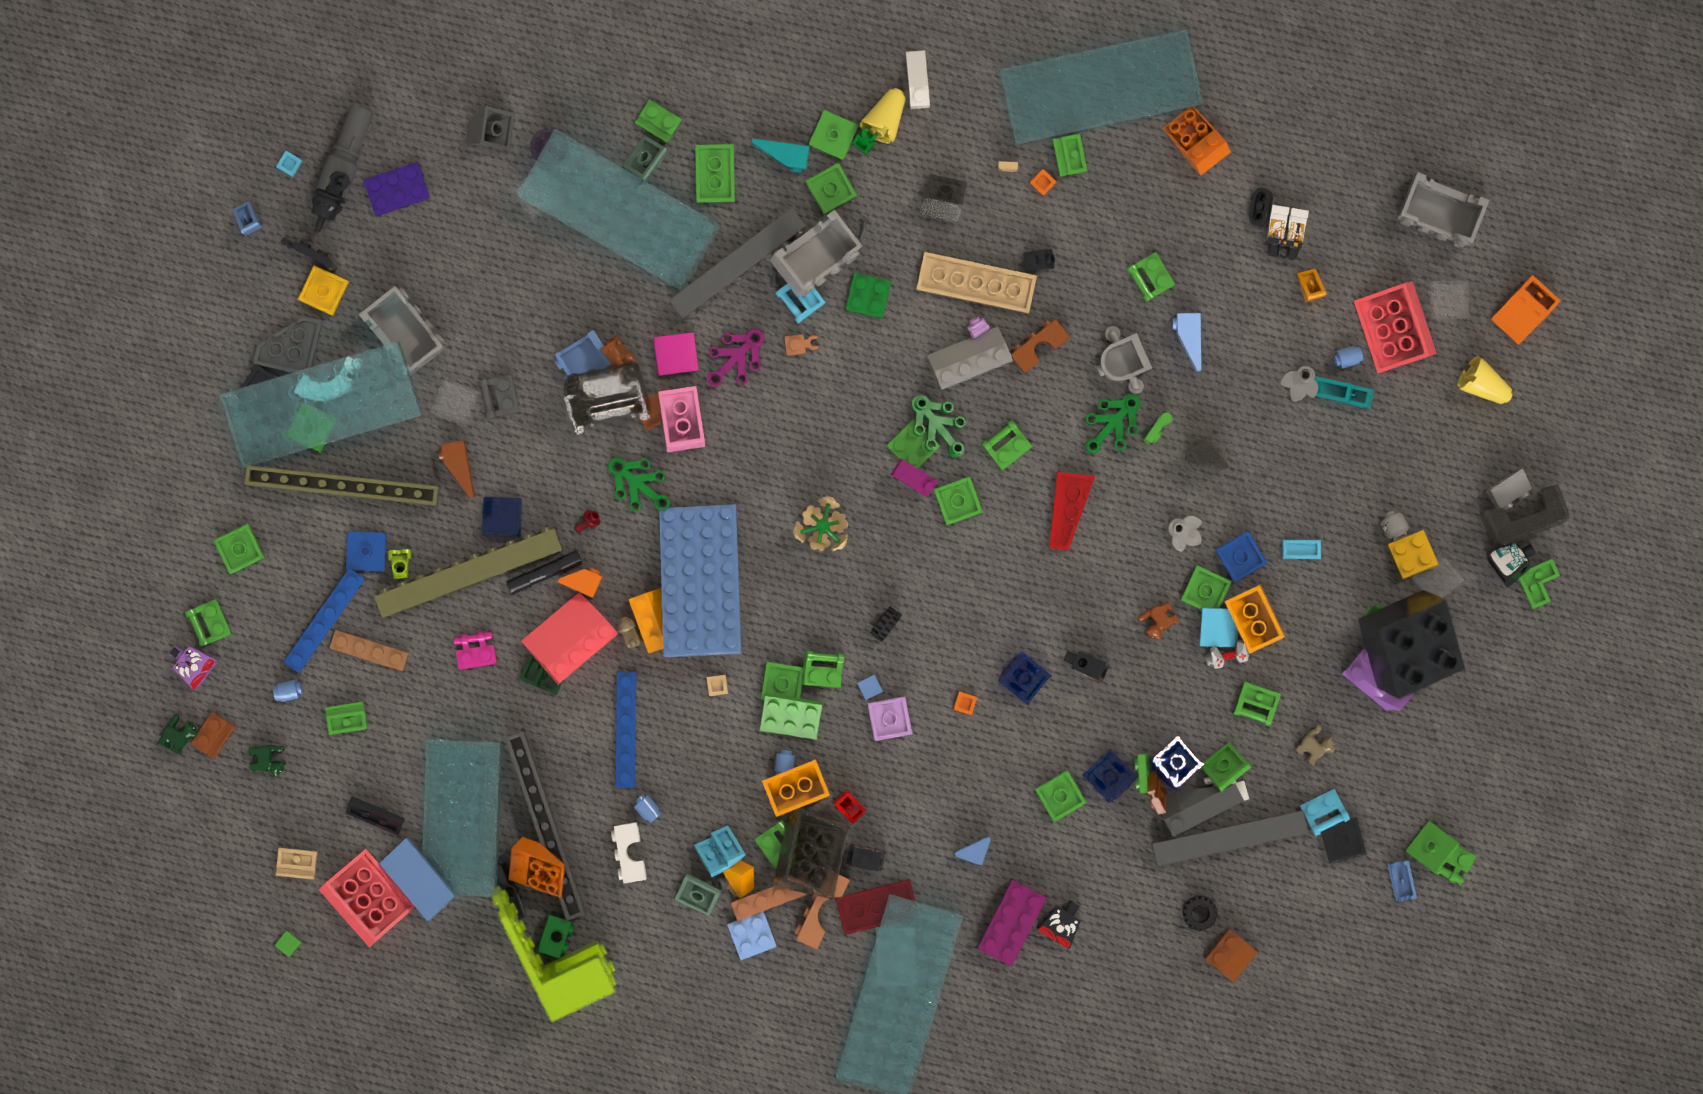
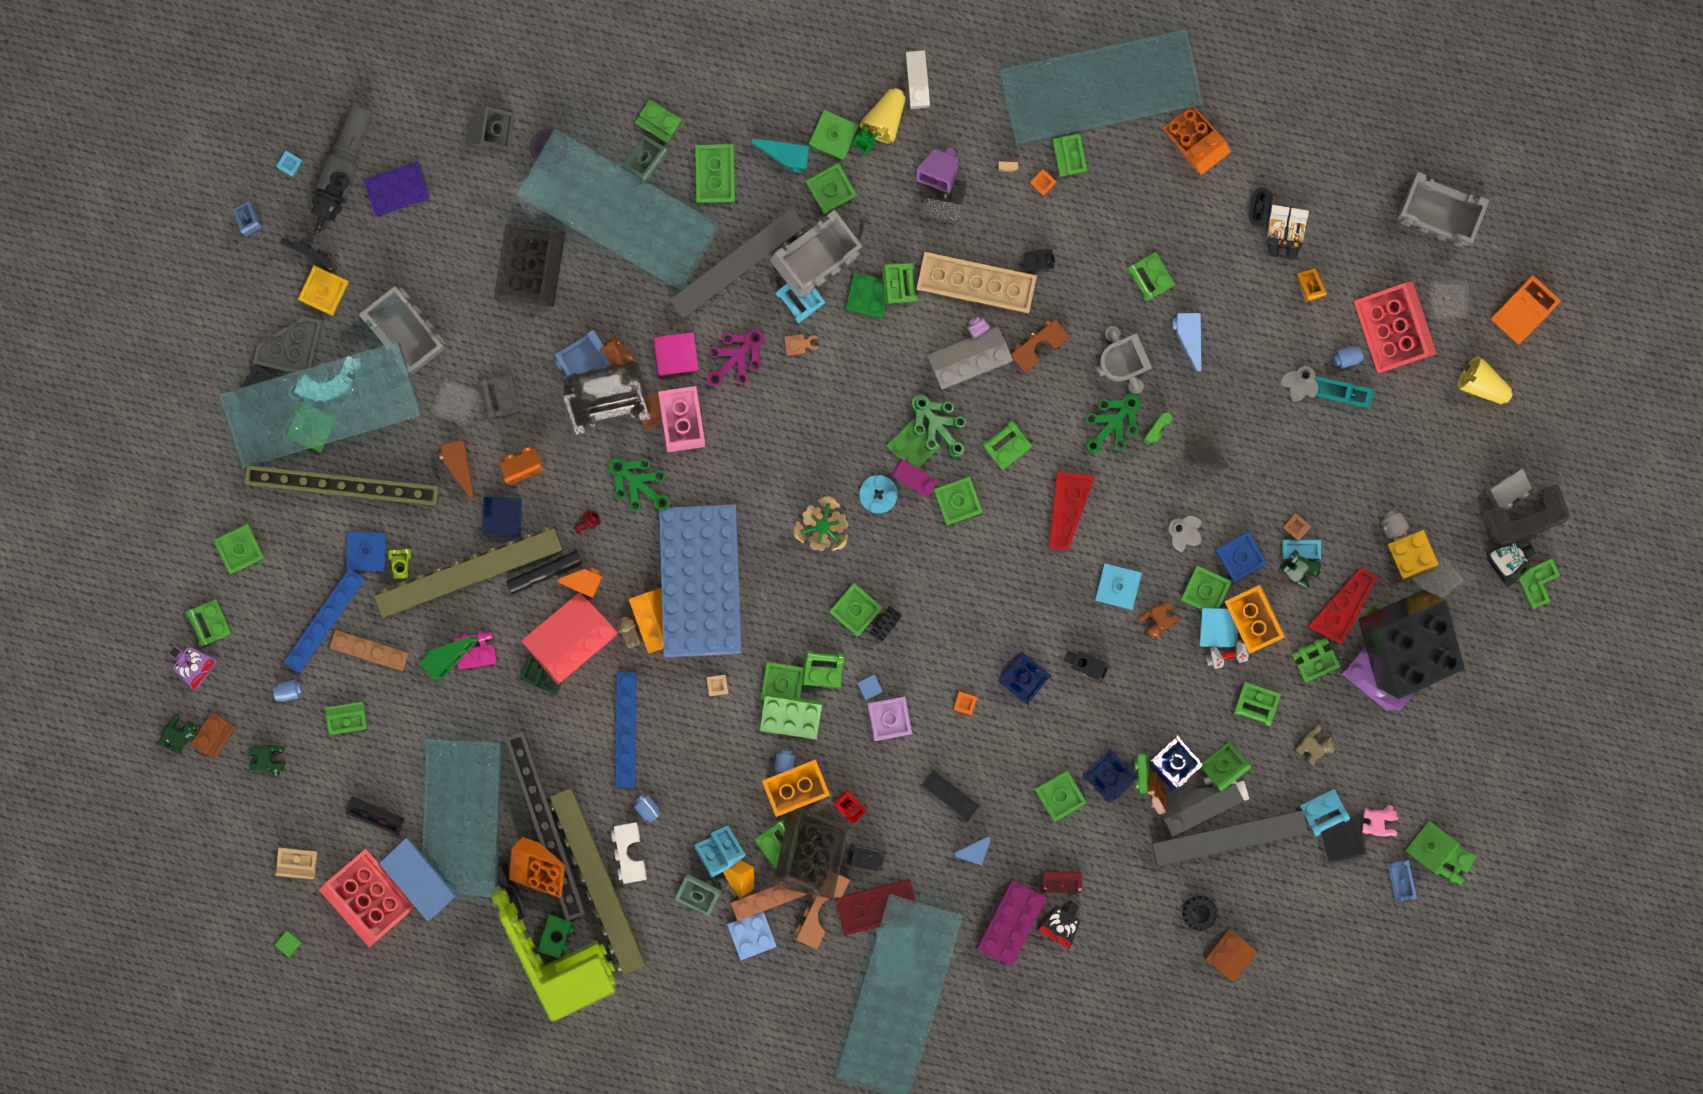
none -> green slope [419,636,479,680]
none -> clear smoke slope [494,223,566,307]
none -> orange slope [500,446,545,485]
none -> olive brick [548,788,646,975]
none -> bright green plate [829,583,883,637]
none -> medium azure plate [860,475,897,513]
none -> bright green plate [882,263,918,304]
none -> medium lavender torso [916,147,959,194]
none -> black plate [922,771,980,821]
none -> dark red hinge [1043,871,1082,893]
none -> medium azure plate [1095,563,1142,610]
none -> dark green animal [1280,549,1321,589]
none -> nougat tile [1283,513,1311,541]
none -> bright green plate [1291,637,1340,683]
none -> red wing [1307,568,1378,645]
none -> bright pink animal [1361,805,1399,837]

